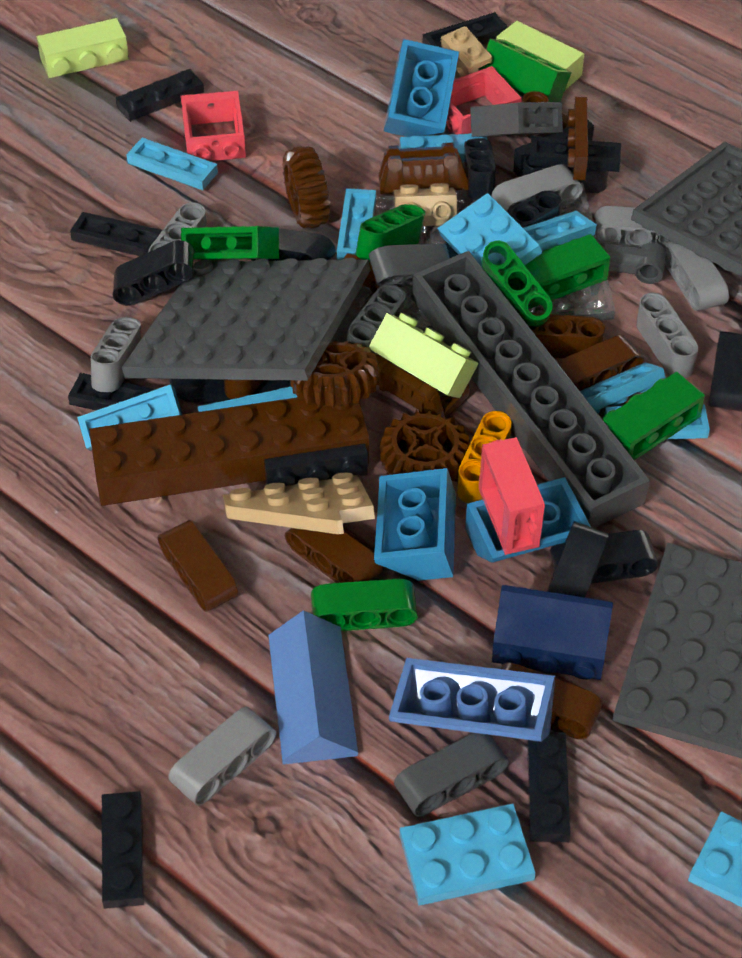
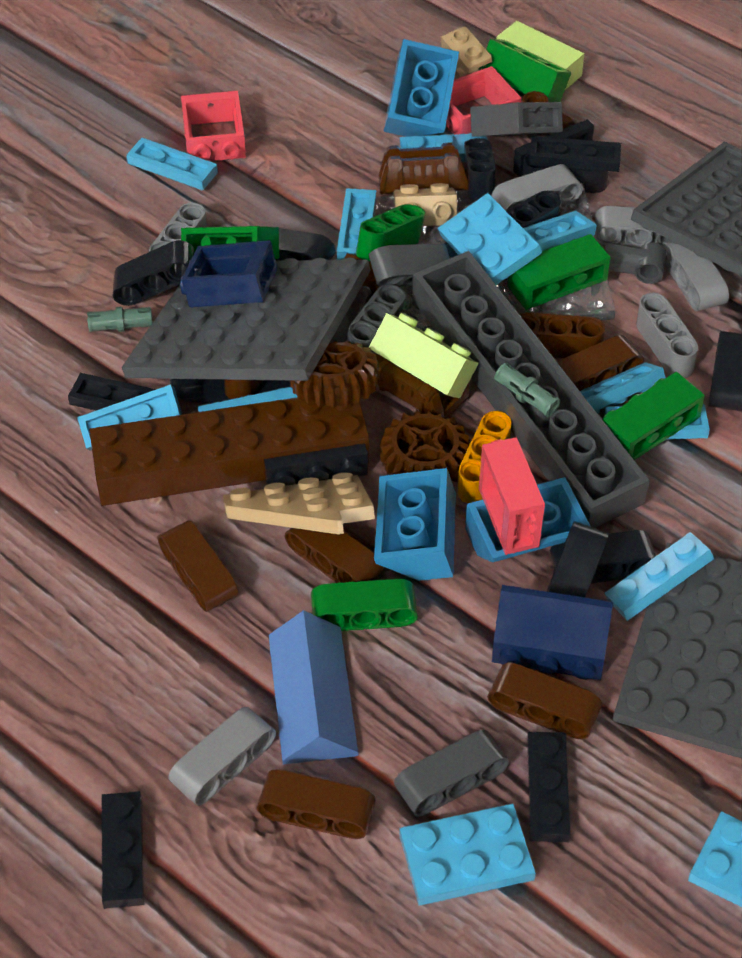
yellowish green brick [36,18,129,78] -> none
black plate [70,212,162,256] -> none
light grey beam [91,317,141,392] -> none
black plate [115,69,204,122] -> none
reddish brown gear [282,146,330,229] -> none
medium blue slope [389,658,555,741] -> none
black plate [422,12,508,48] -> none
green beam [481,240,553,327] -> none
reddish brown plate [567,97,588,180] -> none
none -> sand green pin [87,307,153,332]
none -> dark blue window [180,240,278,307]
none -> reddish brown beam [256,769,376,839]
none -> sand green pin [494,362,561,417]
none -> medium azure plate [604,532,714,621]

